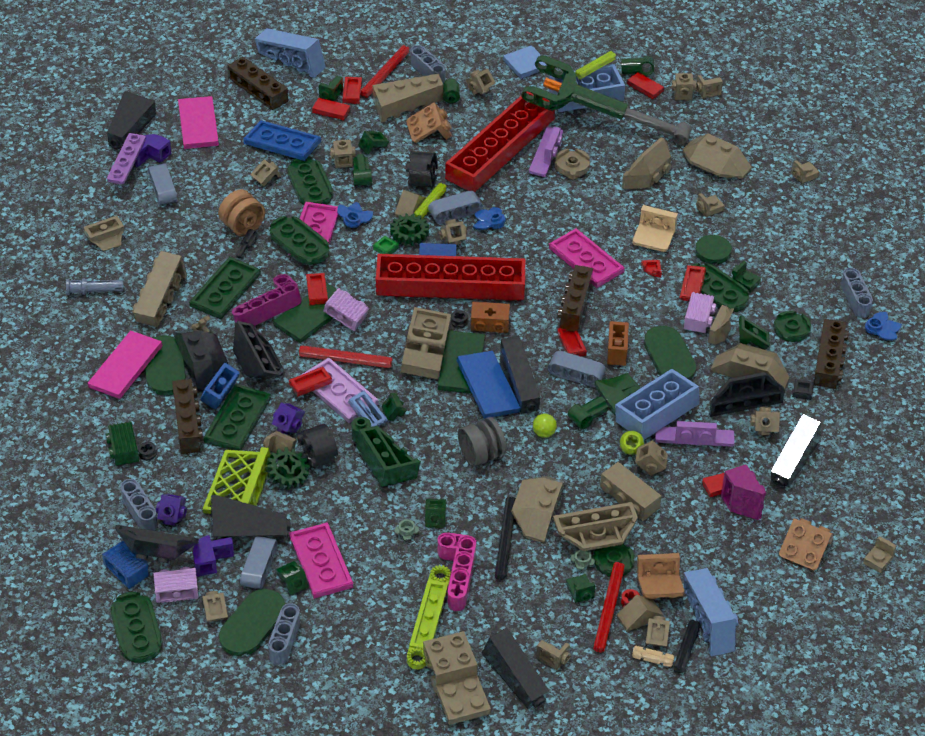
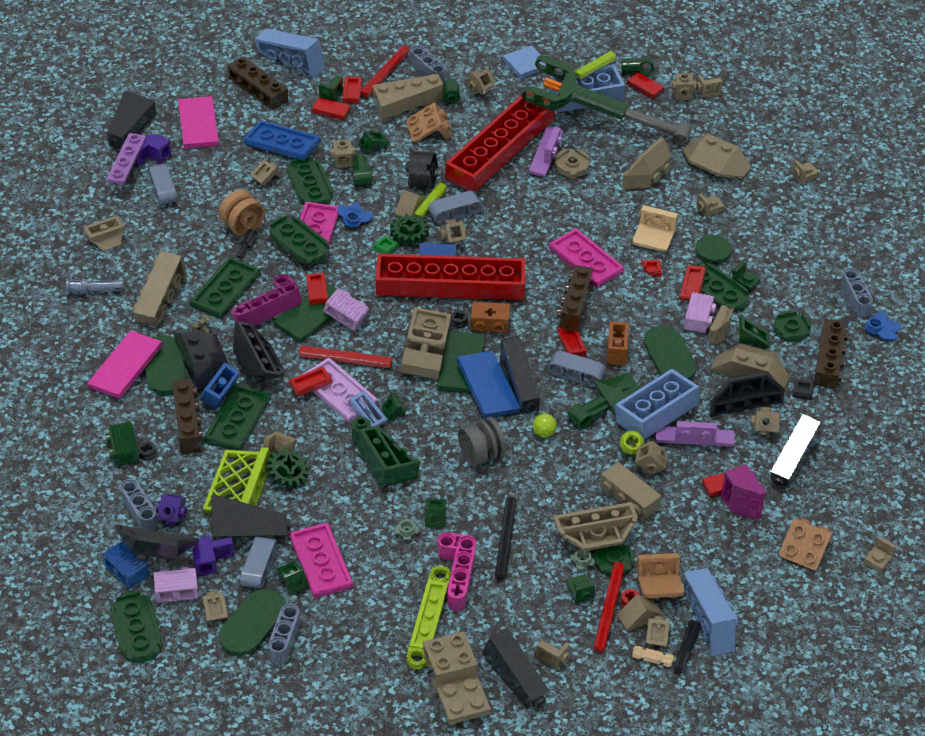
dark purple brick [272,403,305,434] -> none
black brick [296,423,338,469] -> none
blue plate [473,207,506,230] -> none
dark tan wedge [512,476,565,543] -> none

